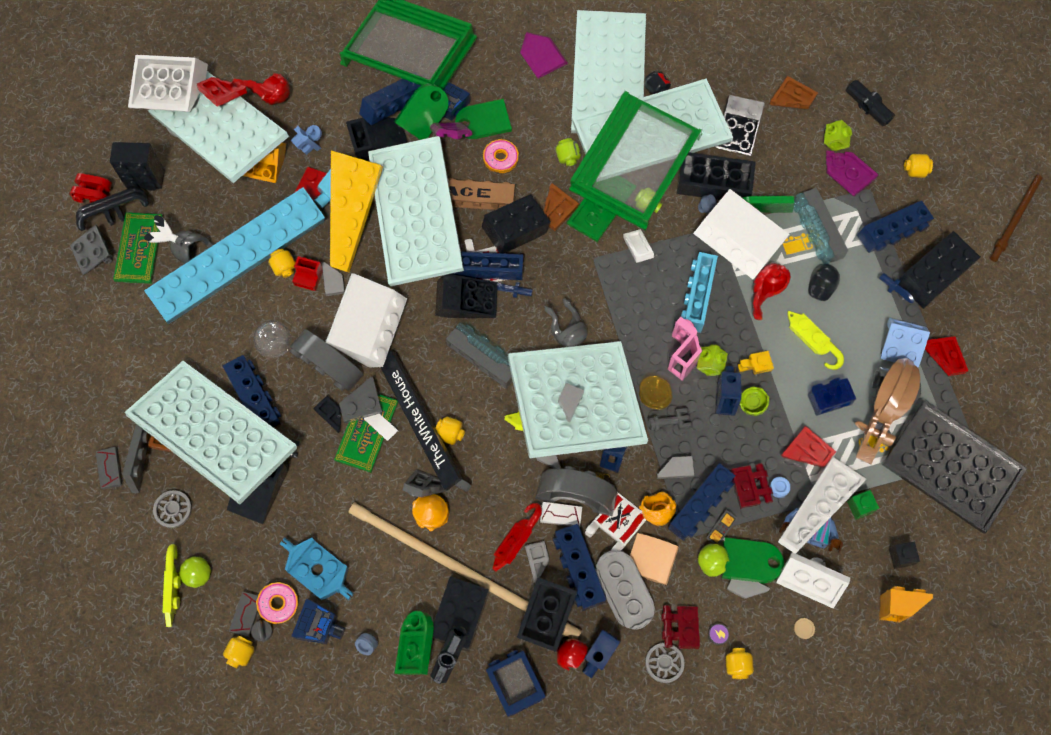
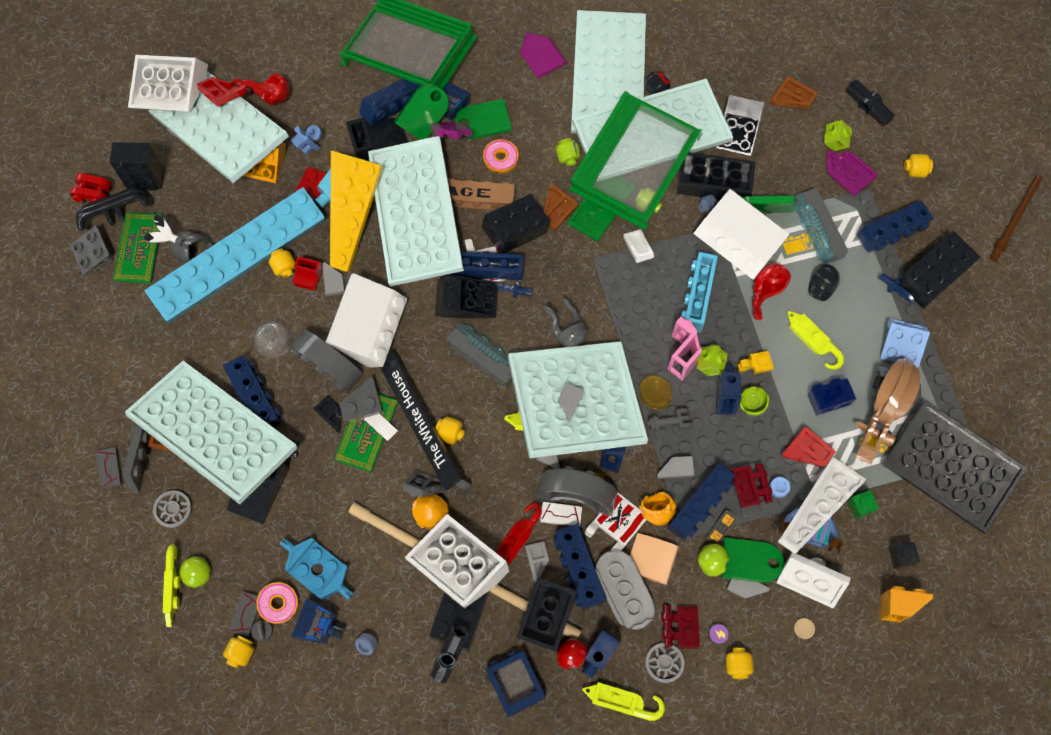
green tile [394,611,434,675] -> none
red wing [925,336,969,376] -> none
none -> white slope [405,514,509,608]
none -> neon yellow plate [582,682,665,721]

